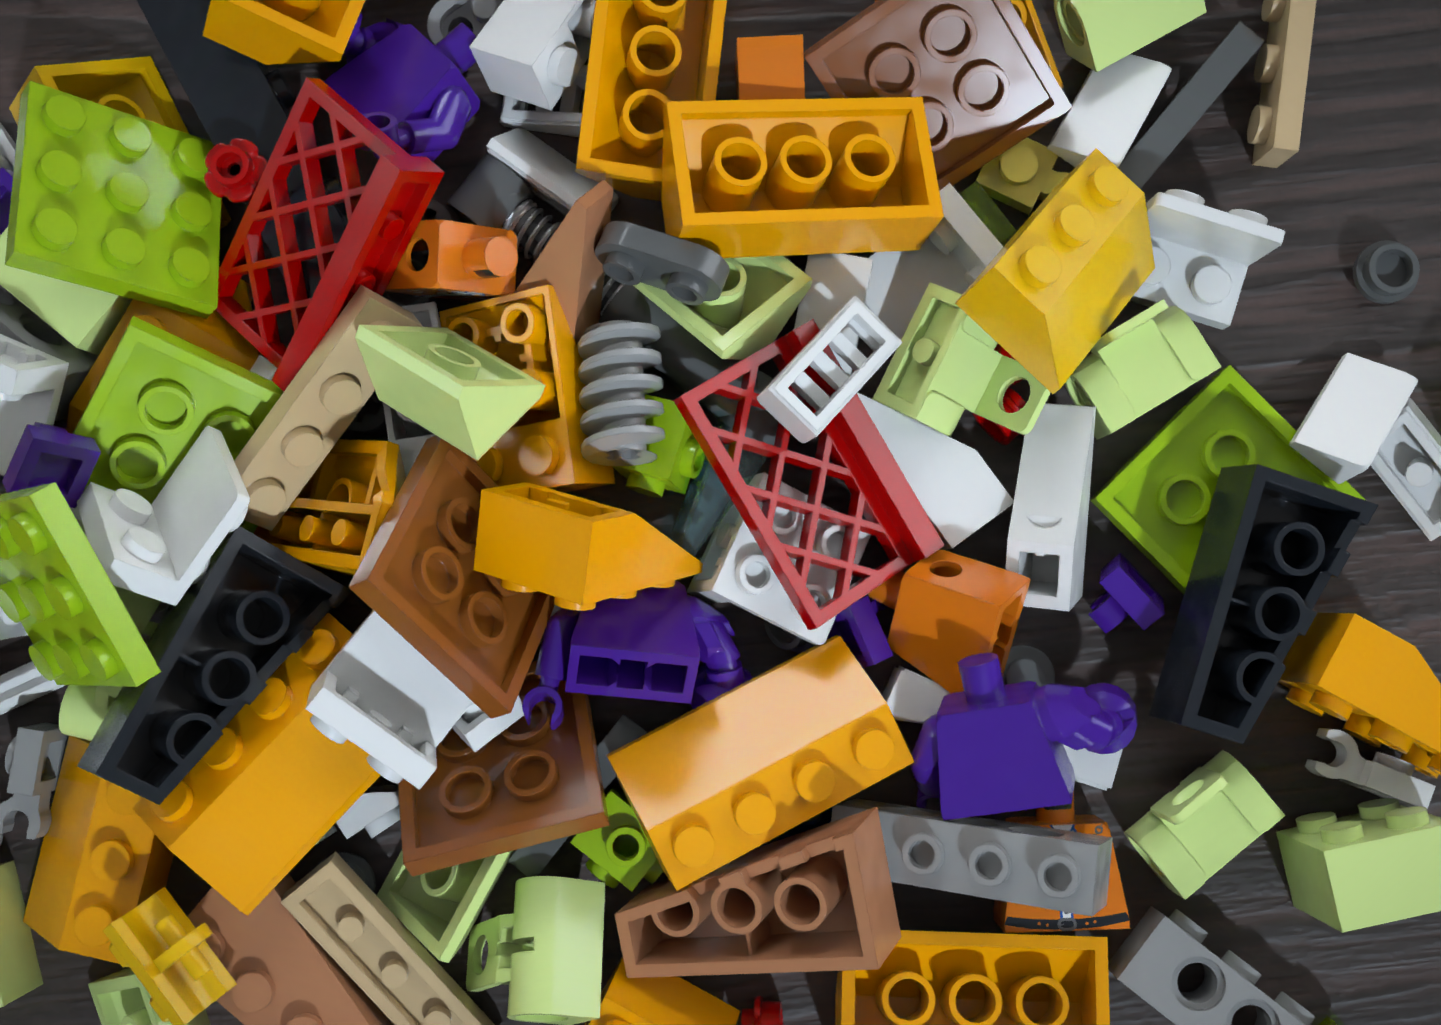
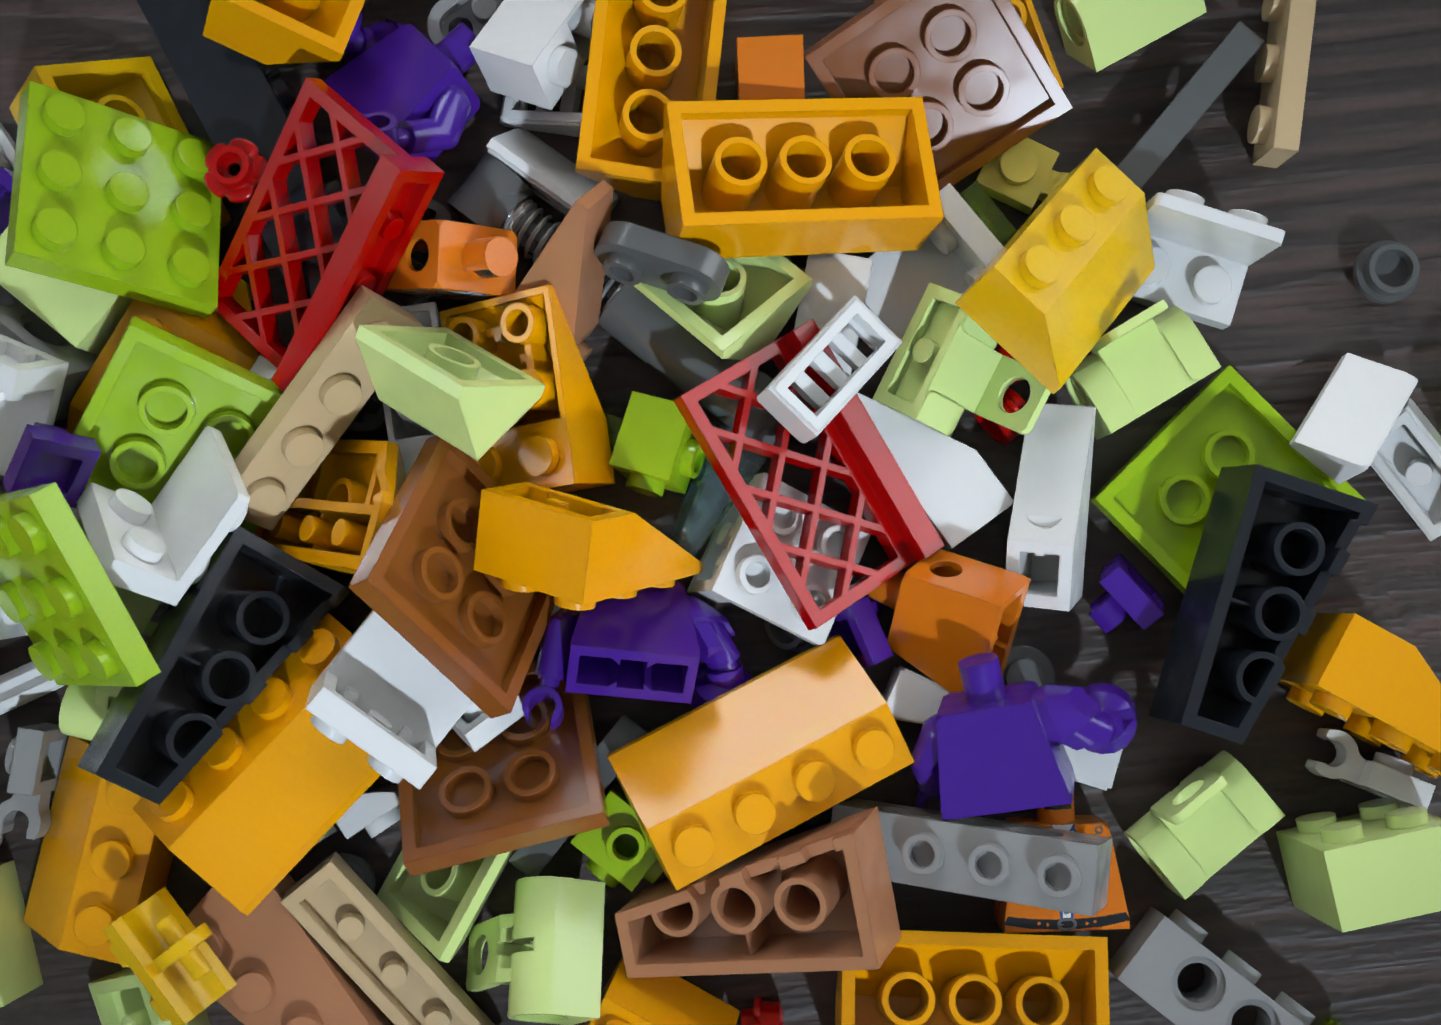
light grey piece [577,320,665,466] -> none
white slope [1047,54,1172,168] -> none

